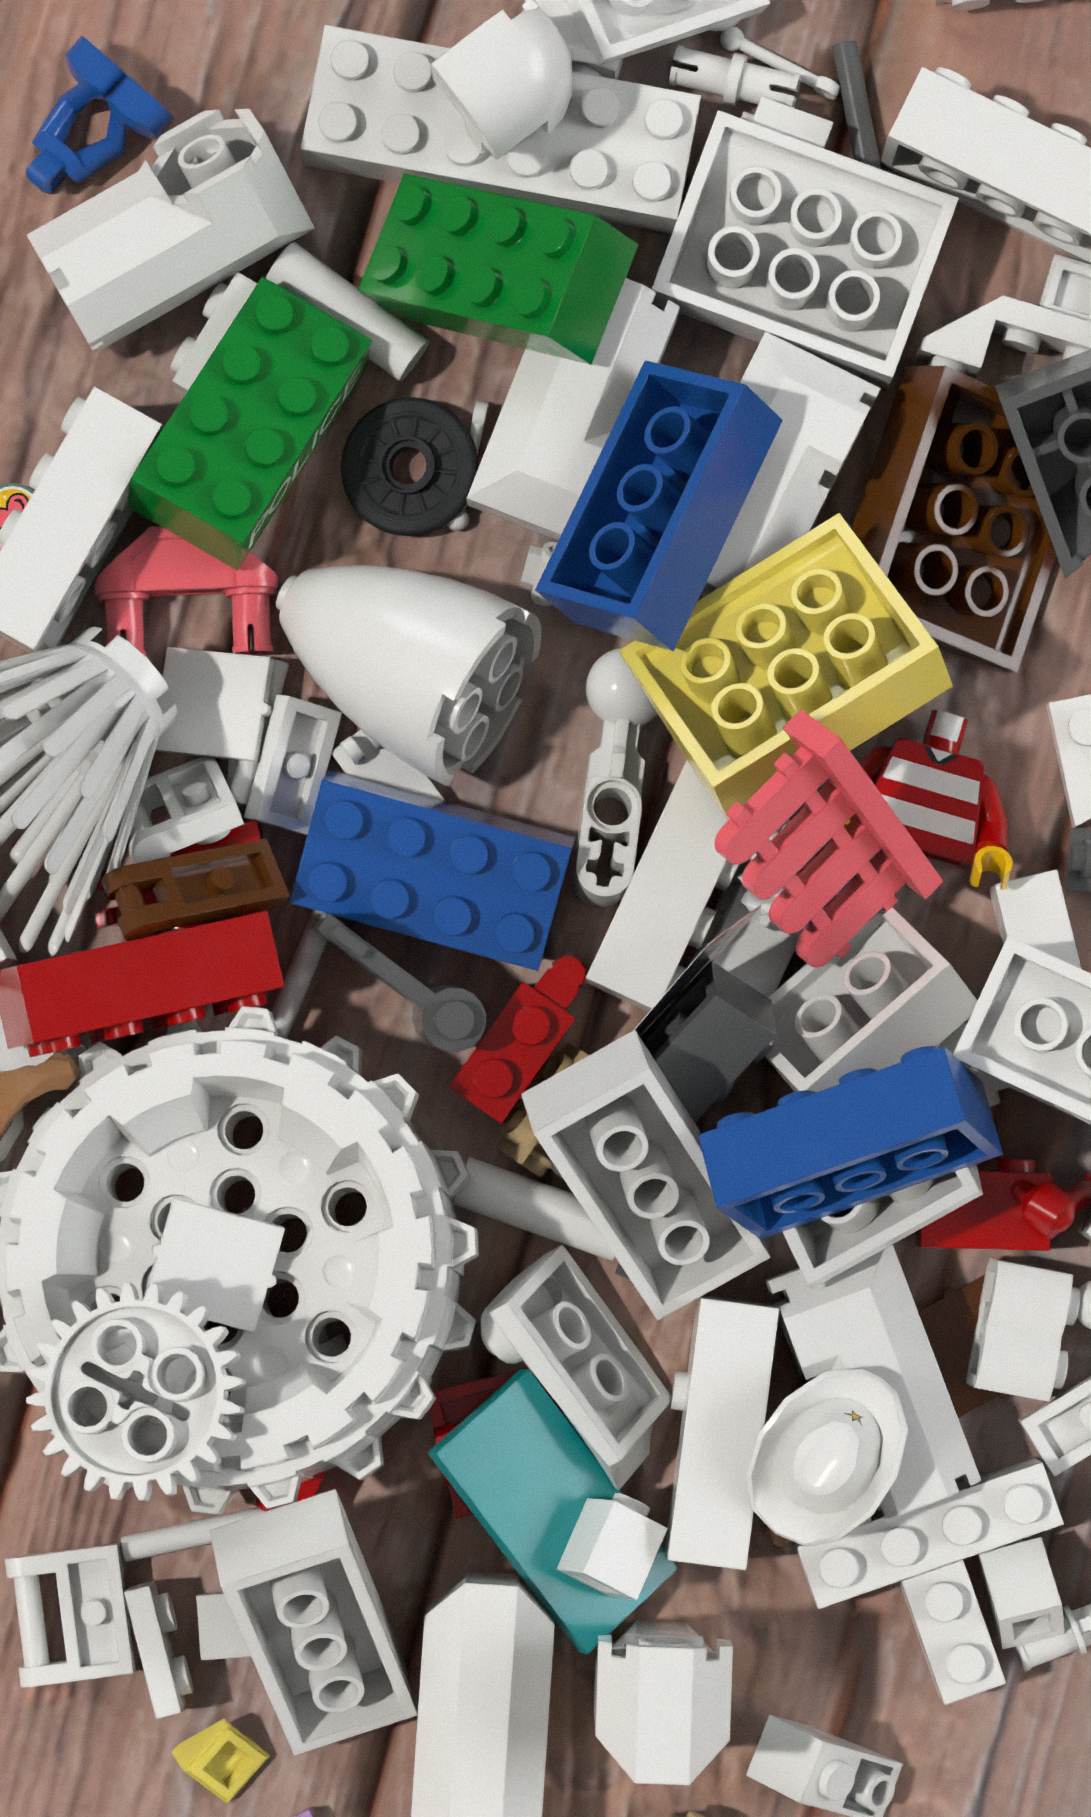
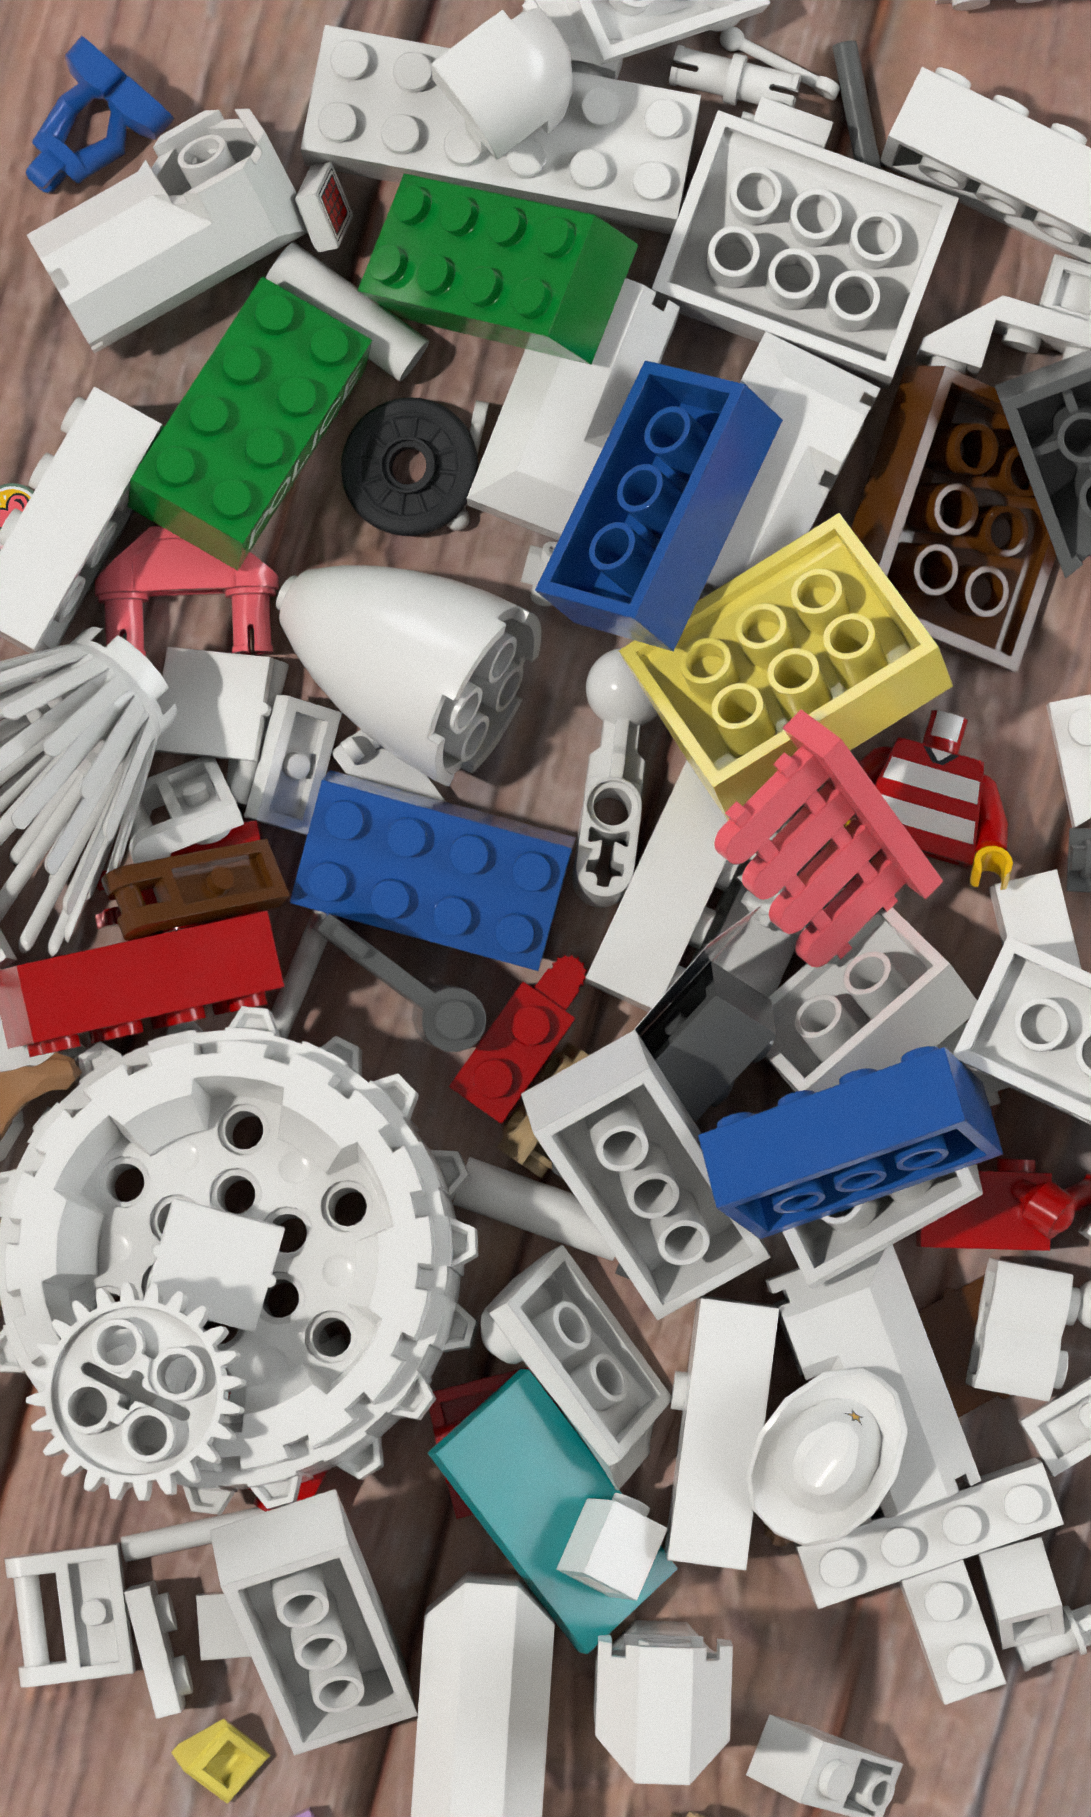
white plate [170,272,257,396] -> none
none -> white tile [295,162,353,252]

